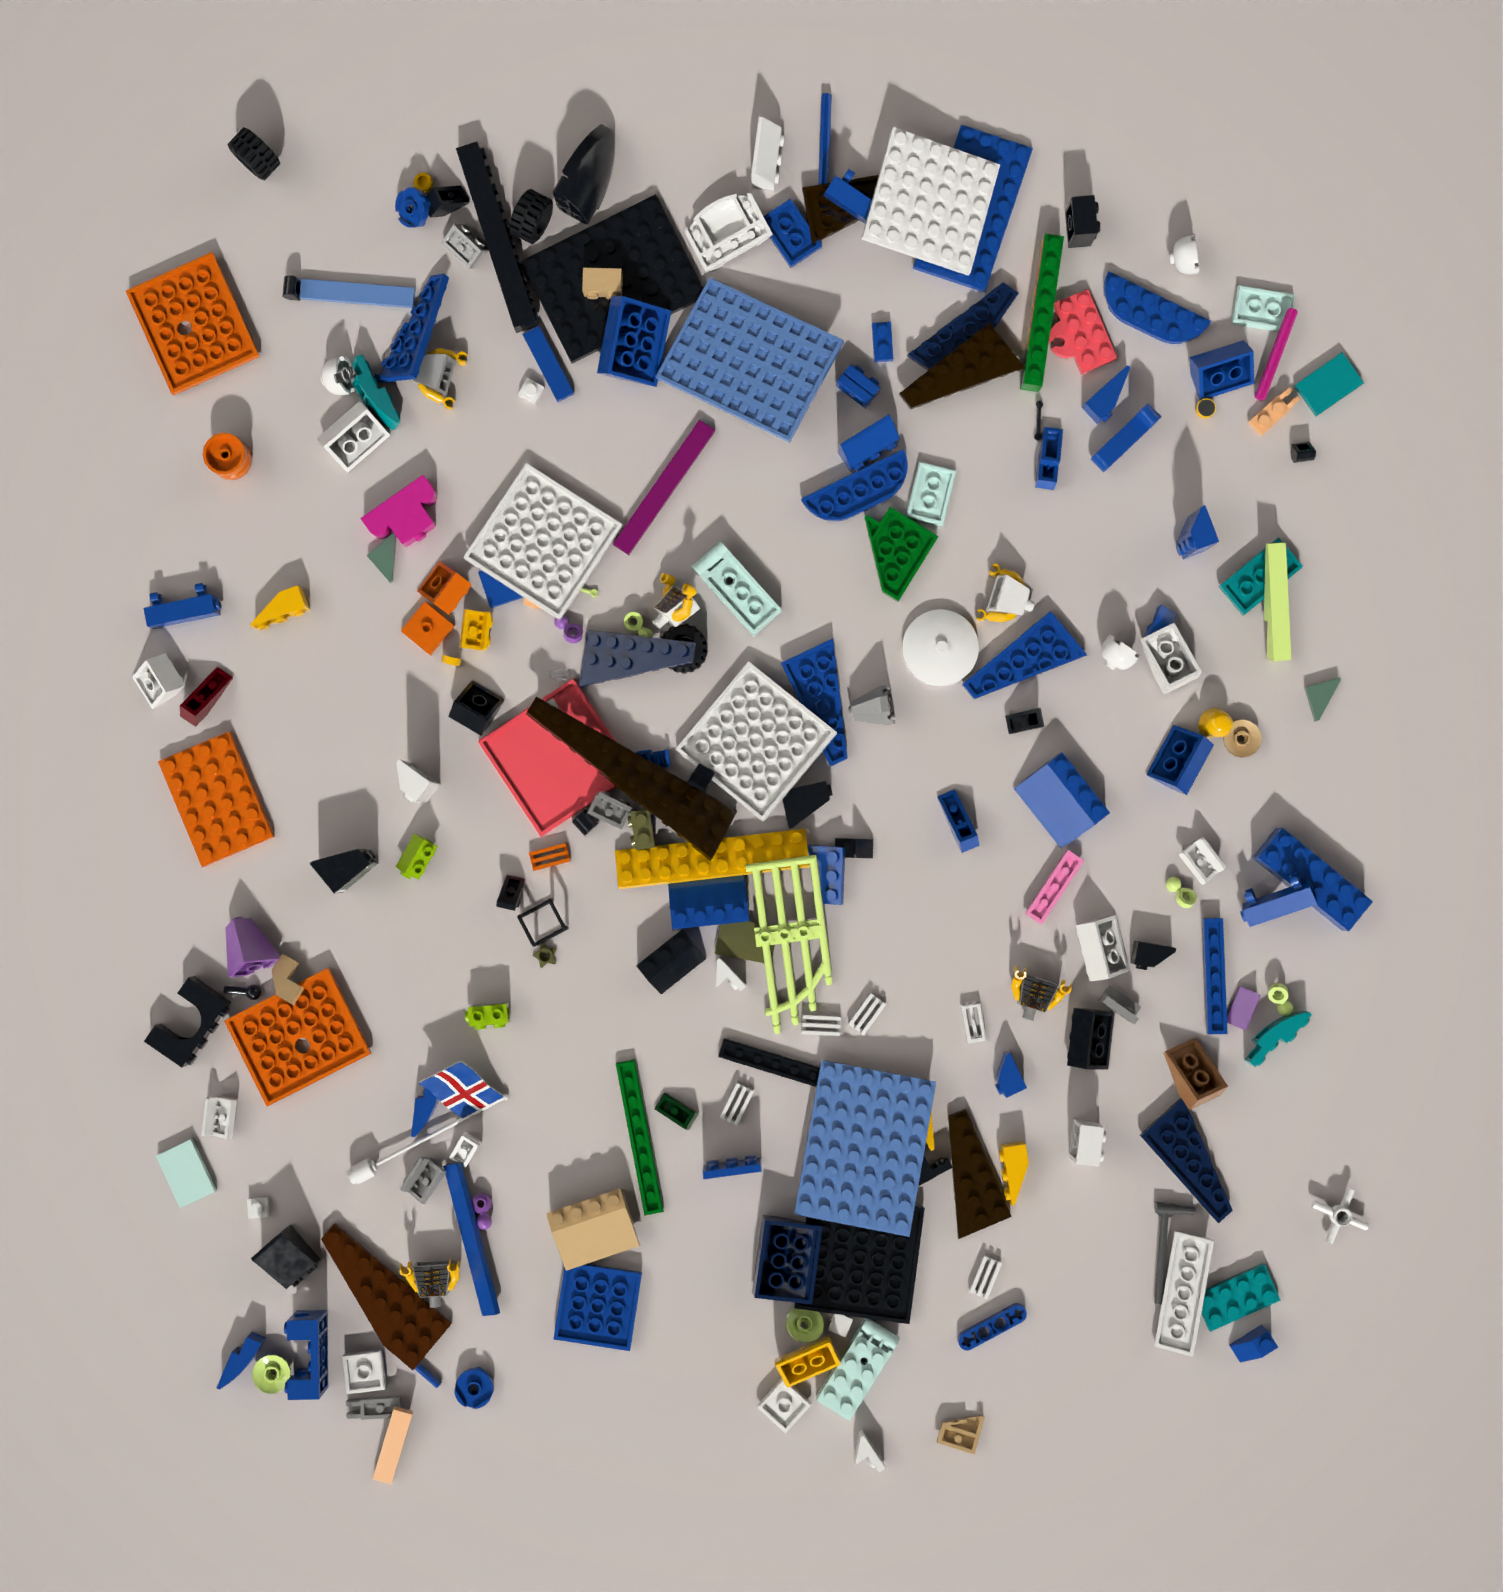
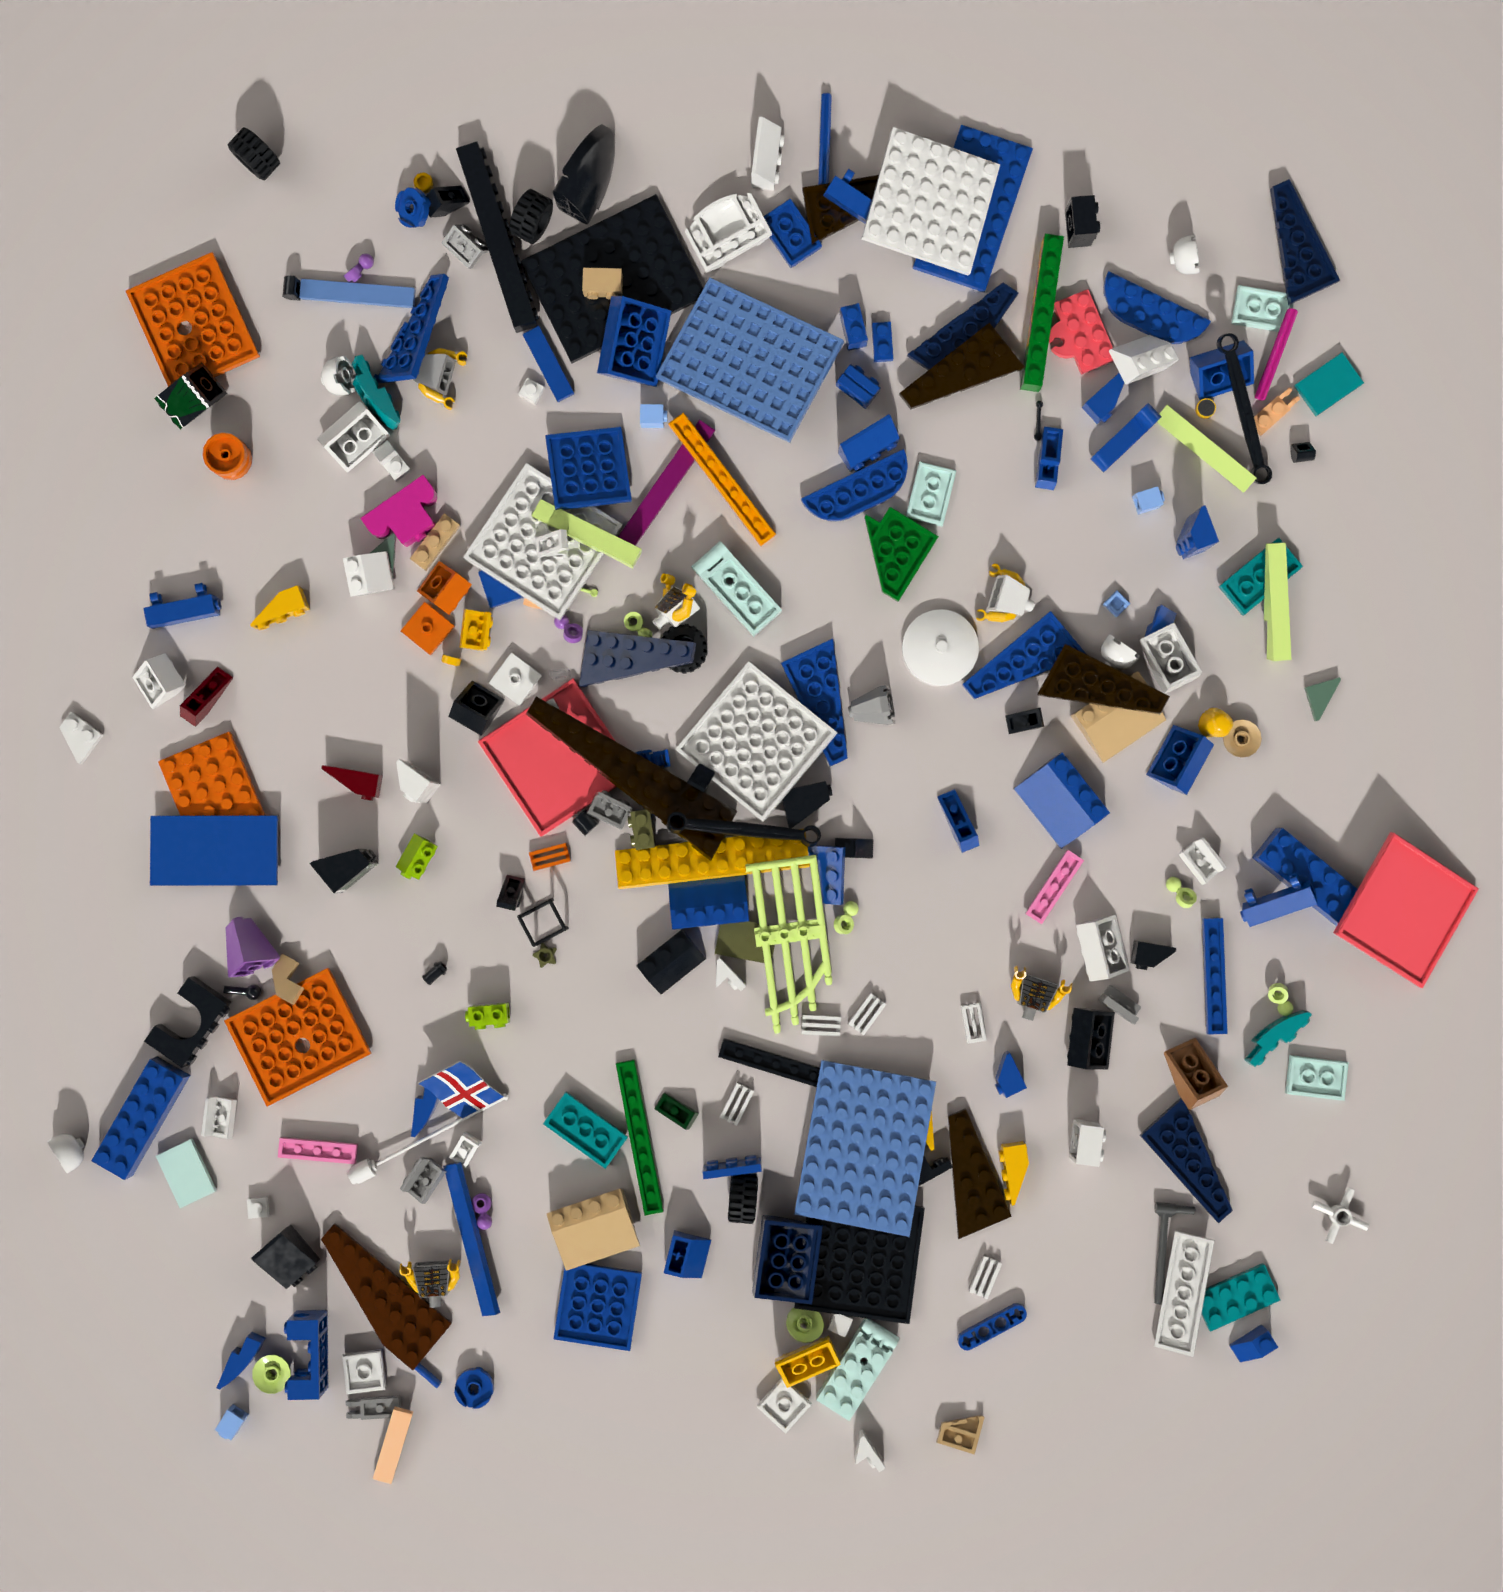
medium lavender slope [1227,986,1261,1030] -> none
none -> white cylinder [47,1134,85,1173]
none -> white wing [59,712,104,764]
none -> blue brick [91,1056,191,1180]
none -> blue piece [150,816,279,886]
none -> slope [154,362,227,430]
none -> light blue brick [215,1404,249,1440]
none -> bright pink plate [278,1137,358,1164]
none -> dark red slope [321,765,383,801]
none -> white slope [343,551,395,596]
none -> medium lavender plate [344,253,374,283]
none -> white slope [373,440,411,482]
none -> tan plate [410,513,460,571]
none -> black pin [422,961,447,985]
none -> white plate [489,653,542,706]
none -> yellowish green slope [531,499,642,569]
none -> white slope [536,529,568,557]
none -> teal plate [543,1092,628,1169]
none -> blue plate [545,427,632,510]
none -> light blue brick [640,404,668,428]
none -> blue slope [664,1230,711,1278]
none -> black piece [666,812,821,847]
none -> light orange tile [668,412,776,546]
none -> black tyre [728,1174,758,1224]
none -> yellowish green plate [834,901,859,934]
none -> blue brick [839,303,868,351]
none -> dark brown wing [1037,644,1170,715]
none -> tan slope [1071,671,1166,763]
none -> light blue tile [1102,590,1131,617]
none -> white slope [1109,335,1179,385]
none -> light blue brick [1132,486,1165,515]
none -> yellowish green slope [1157,405,1257,493]
none -> black piece [1216,333,1272,484]
none -> dark blue wing [1270,179,1340,306]
none -> light aqua tile [1285,1055,1349,1101]
none -> coral tile [1333,832,1479,988]

